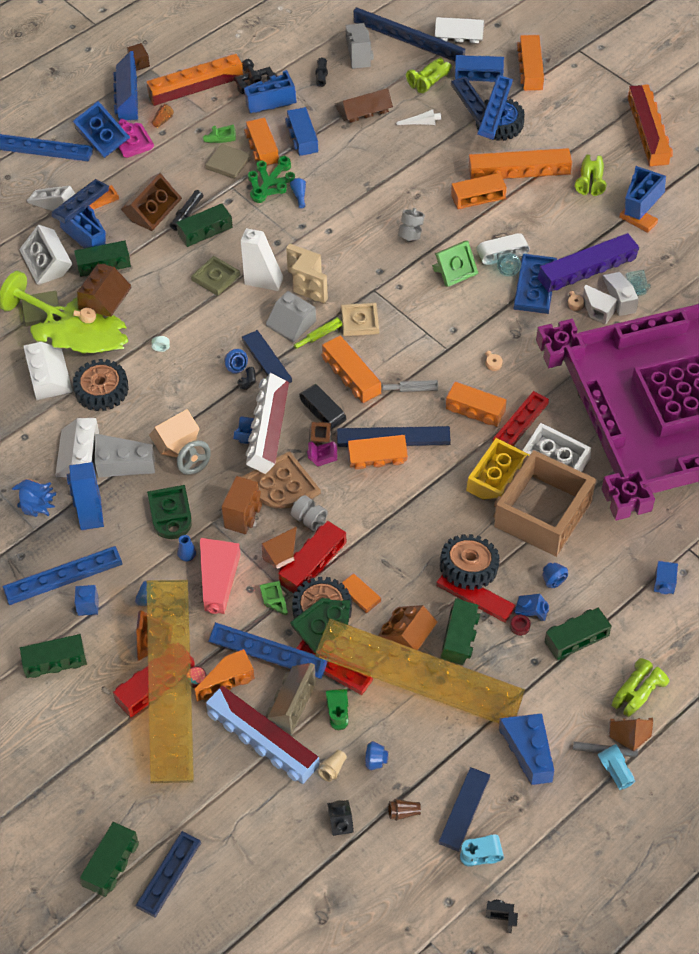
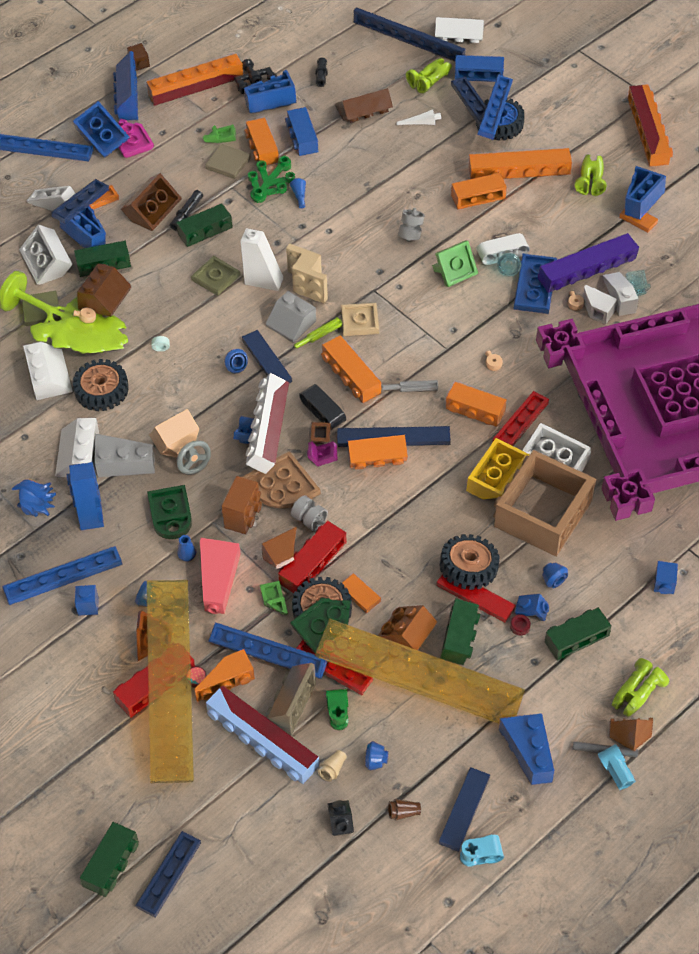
dark green brick [19,634,87,678] -> none
clear orange cone [151,104,174,128] -> none
black arm [237,367,256,390] -> none
light grey wedge [345,23,373,69] -> none
black bracket [485,899,518,933] -> none
orange brick [517,35,544,91] -> none

